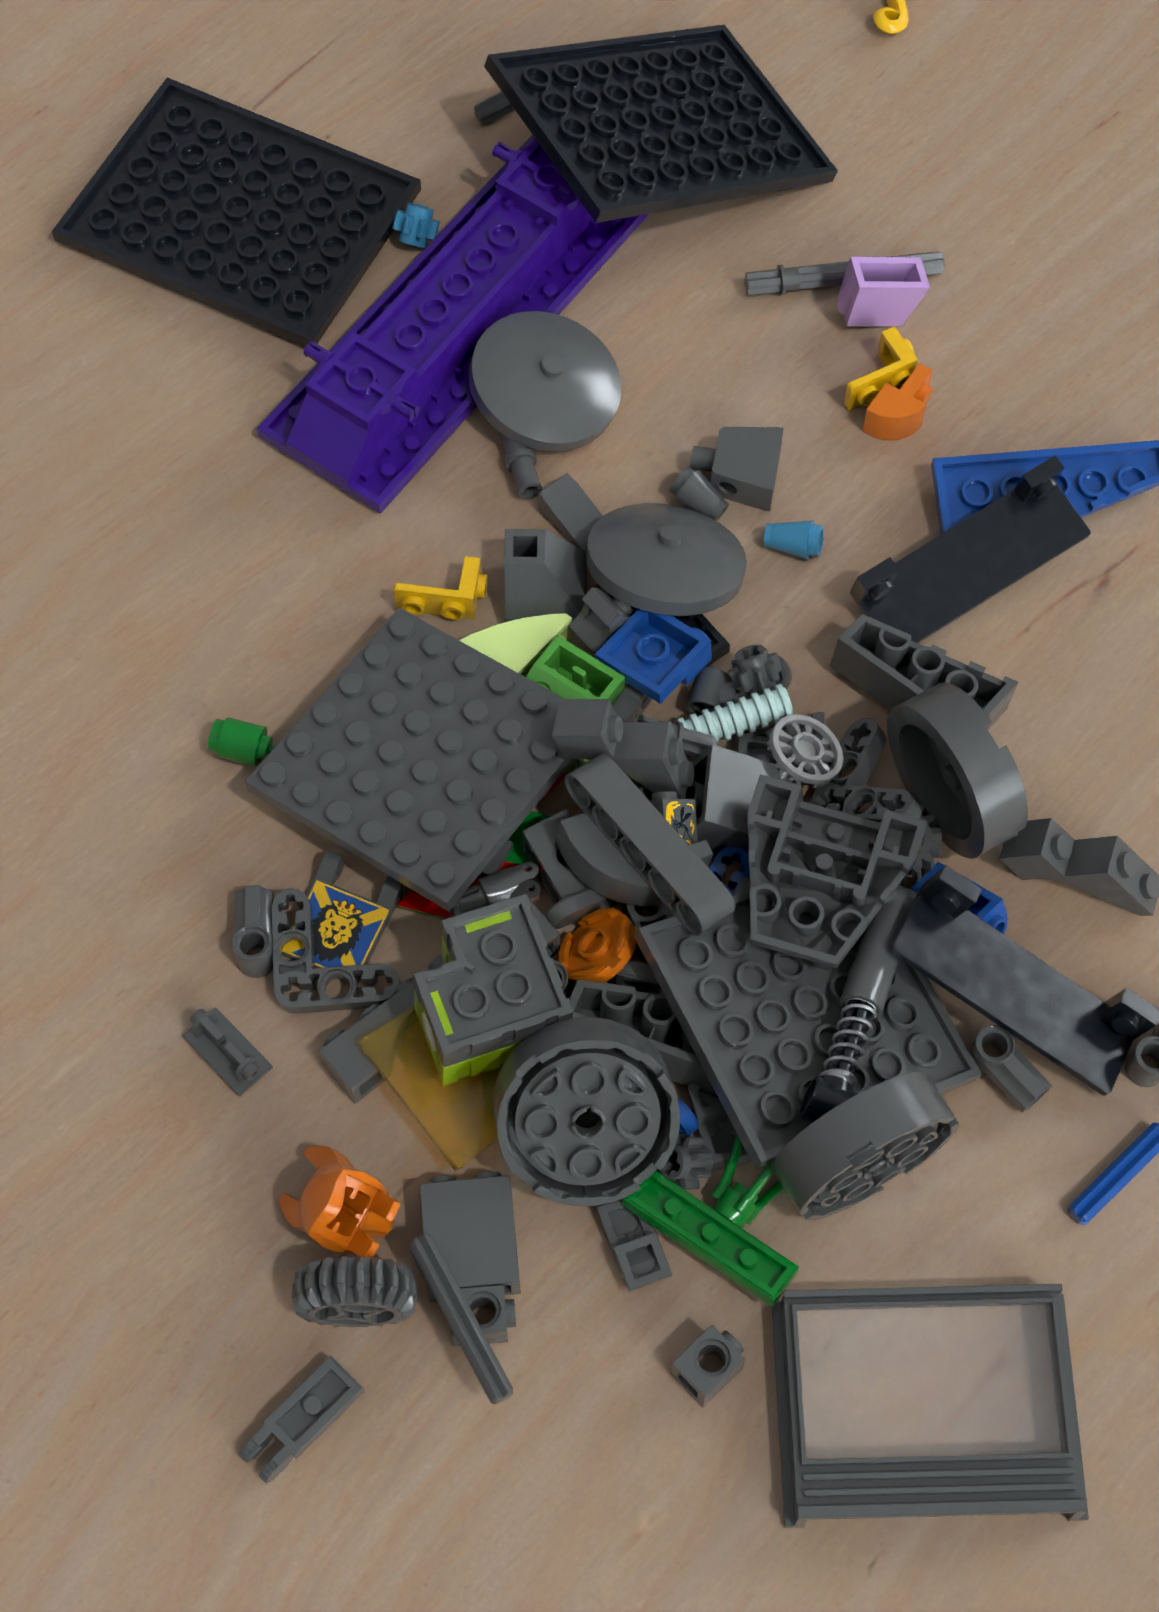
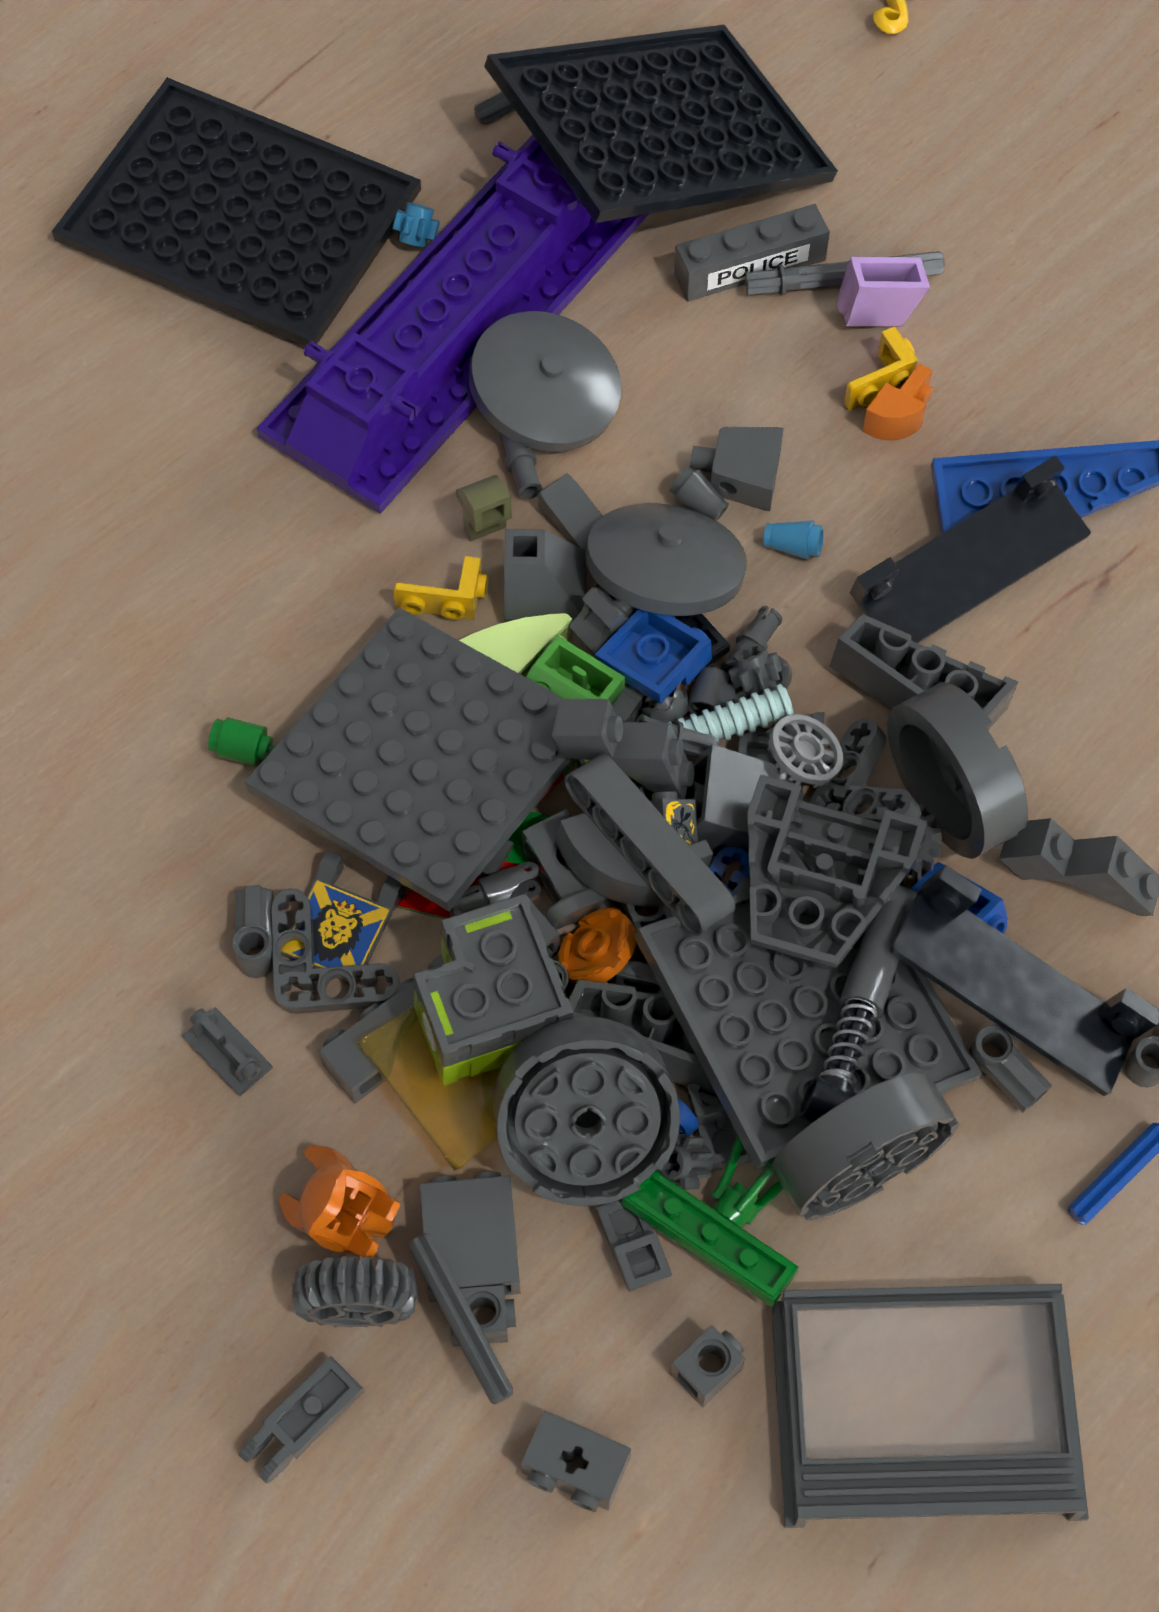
none -> olive brick [456,475,512,542]
none -> dark grey brick [521,1410,631,1512]
none -> dark grey plate [641,687,689,723]
none -> dark grey brick [674,204,830,302]
none -> dark grey pin [720,606,783,676]

